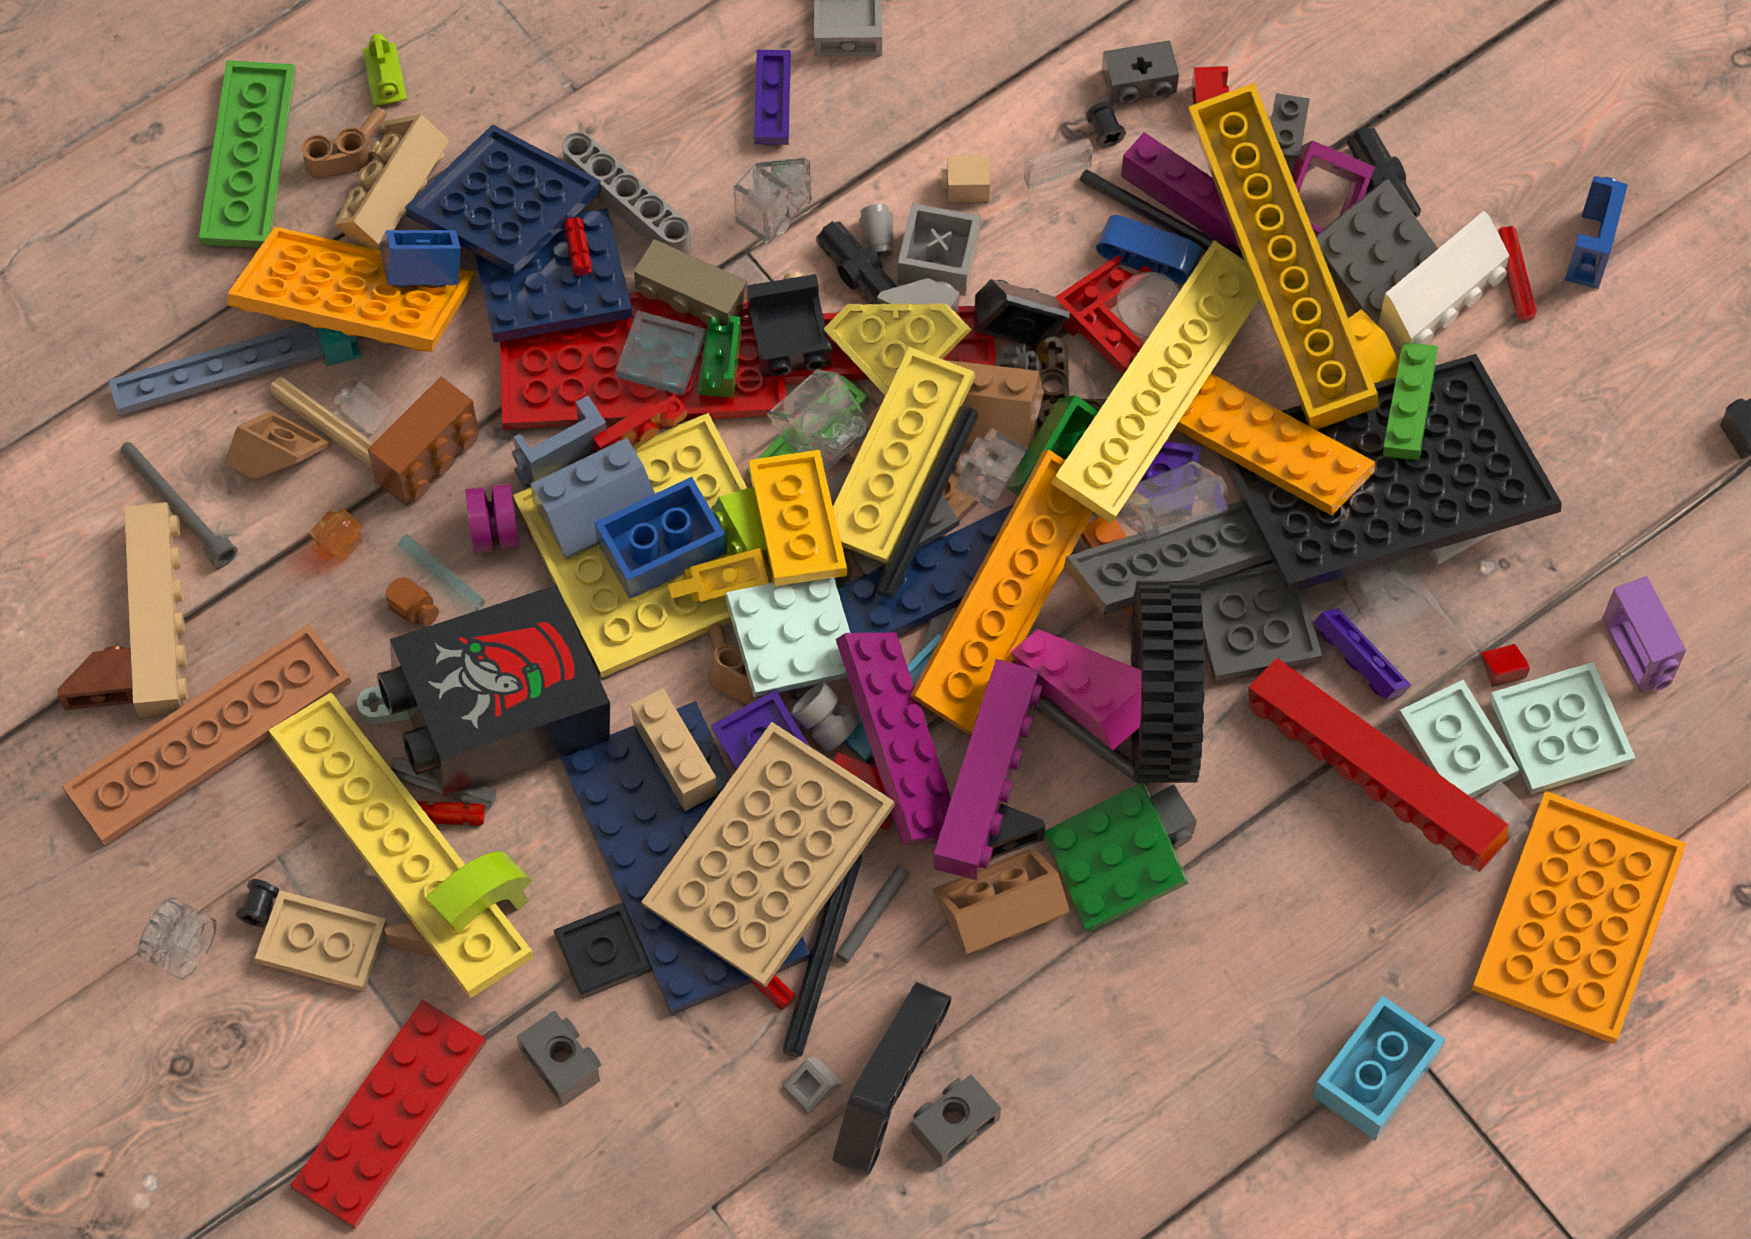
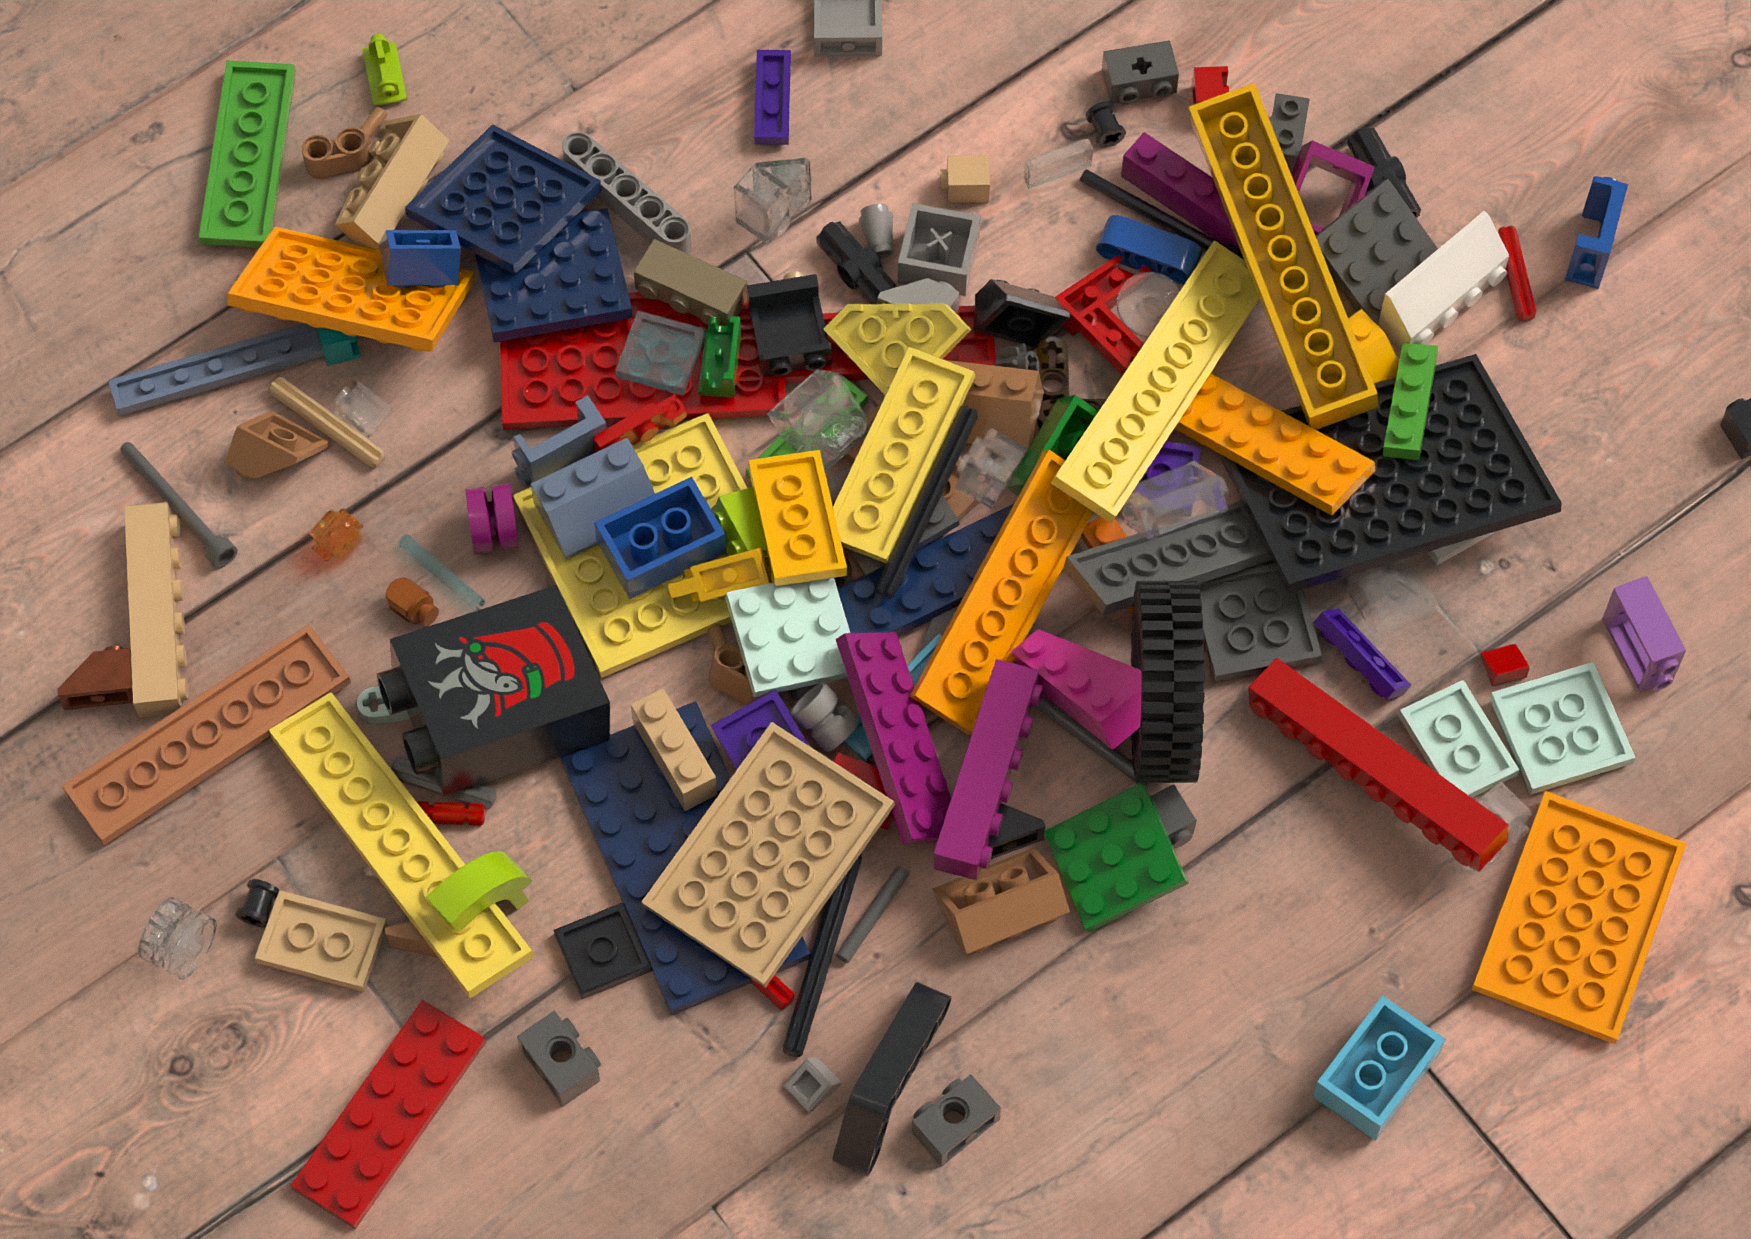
dark orange brick [368,376,479,506] -> none
red axle [564,216,592,277] -> none

